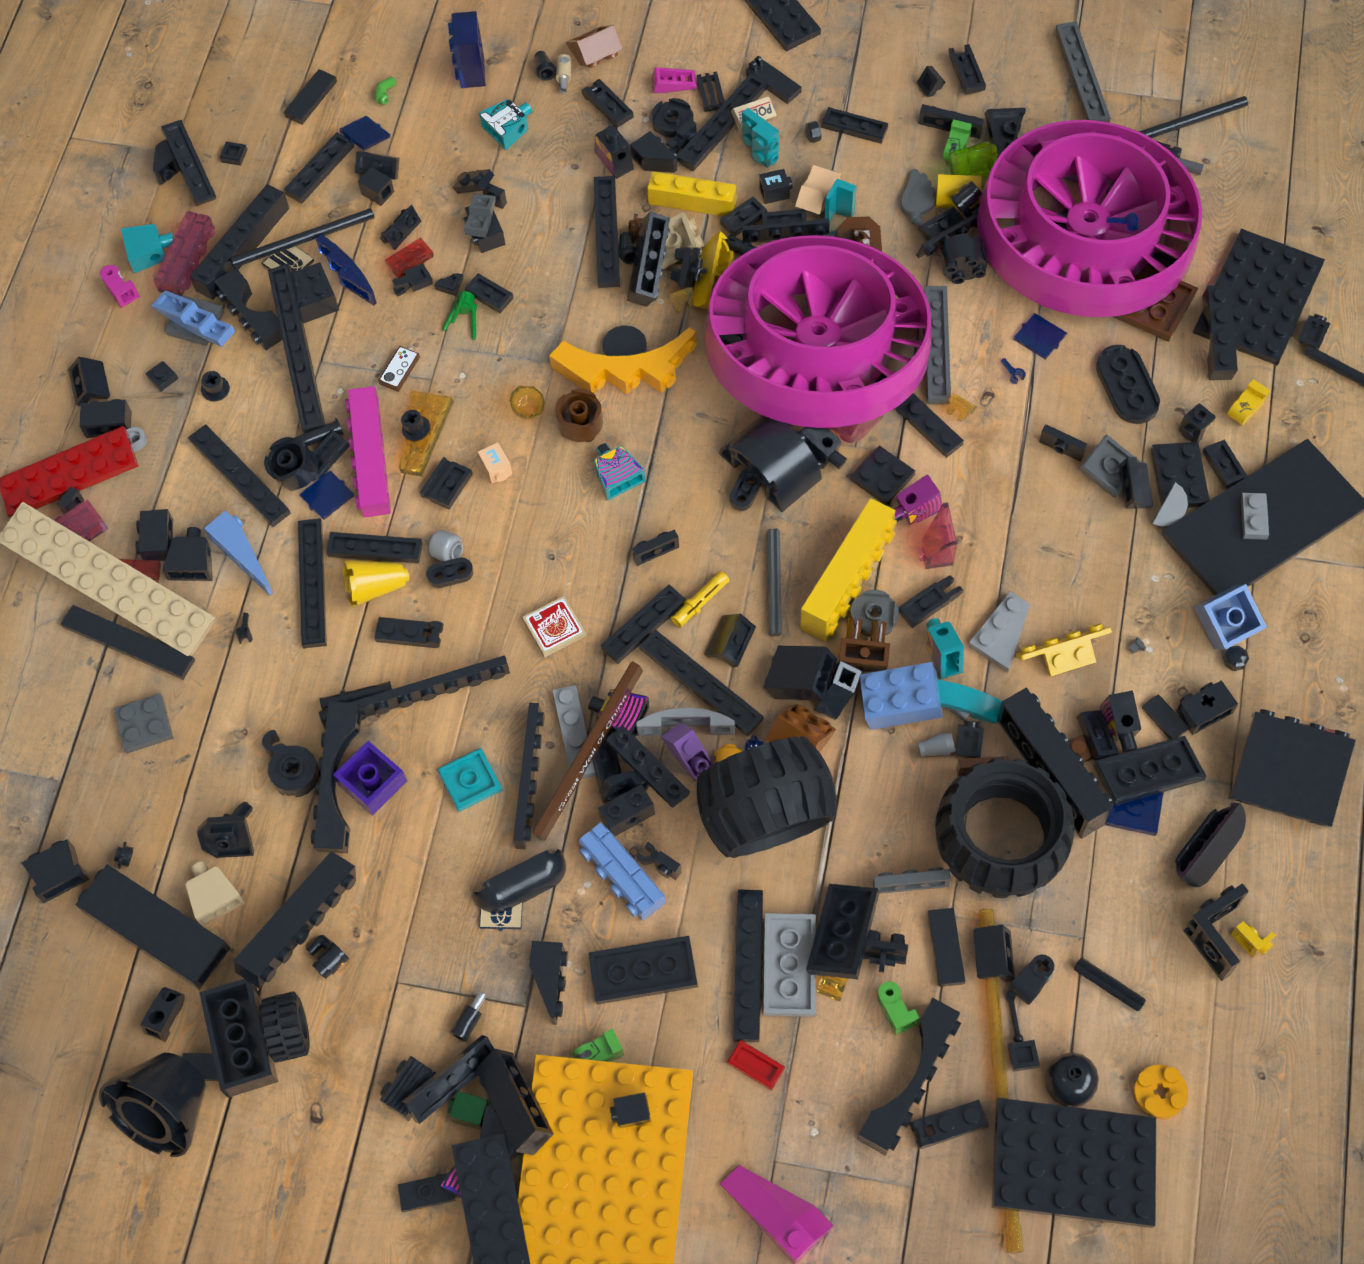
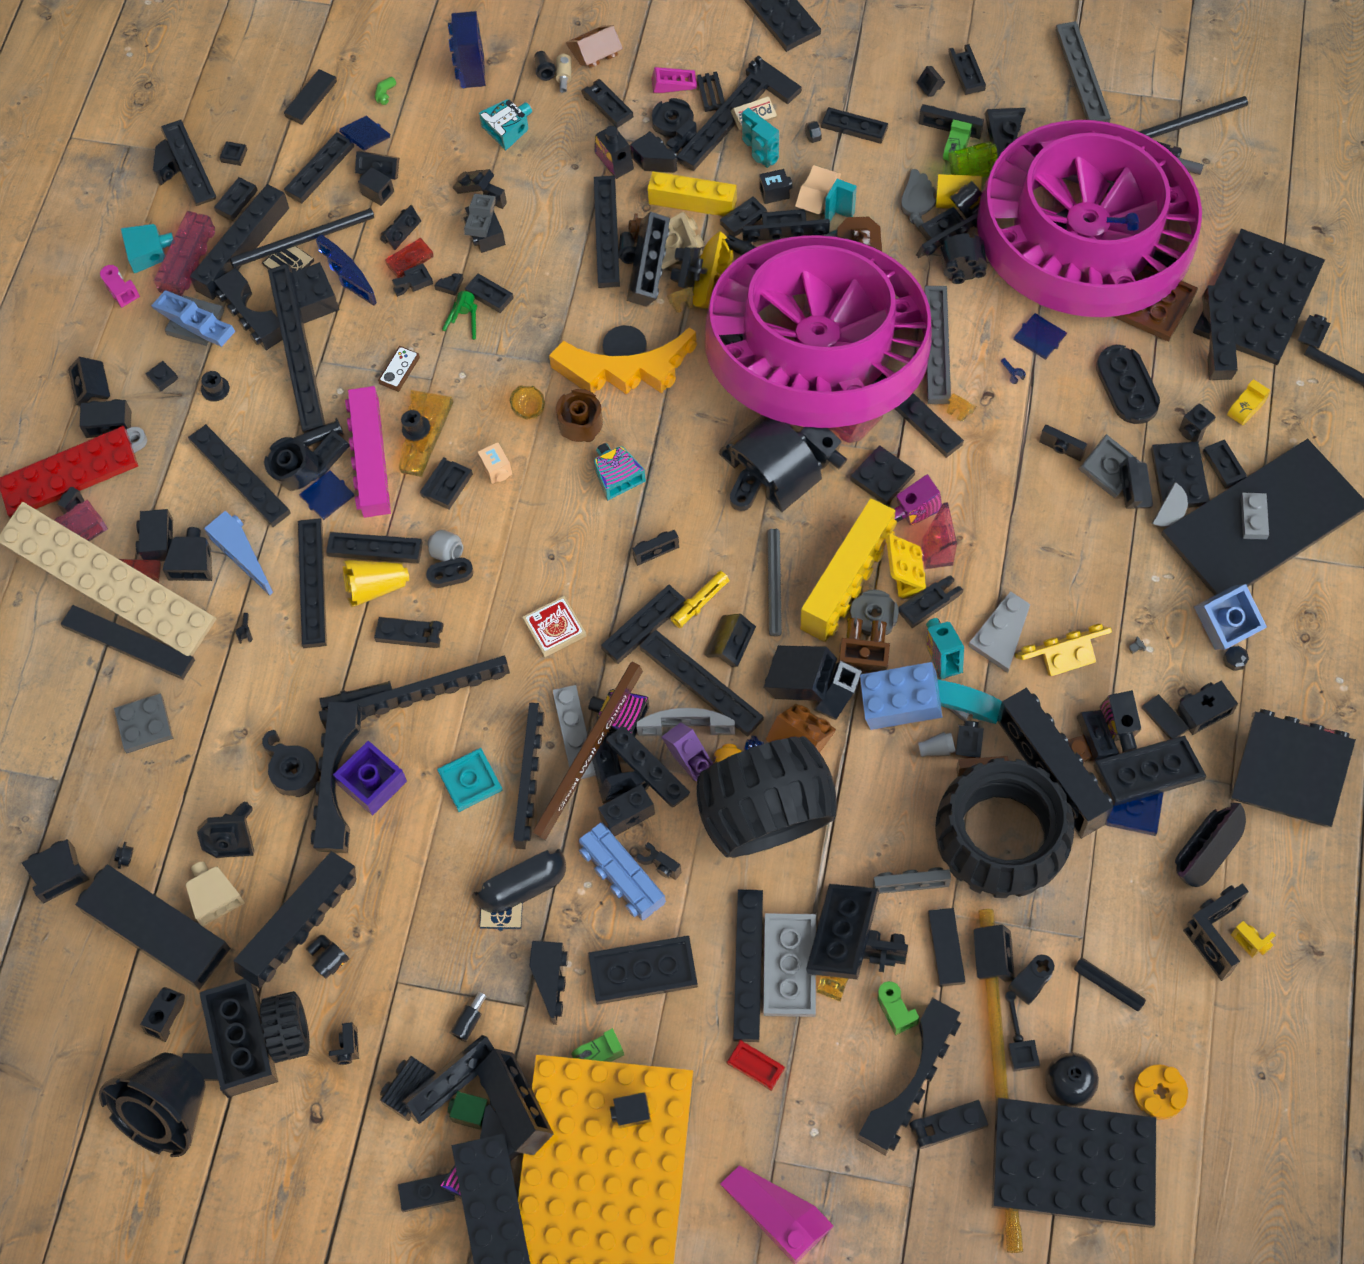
none -> black plate [214,177,258,221]
none -> black bracket [329,1022,359,1065]
none -> yellow bracket [886,534,926,599]

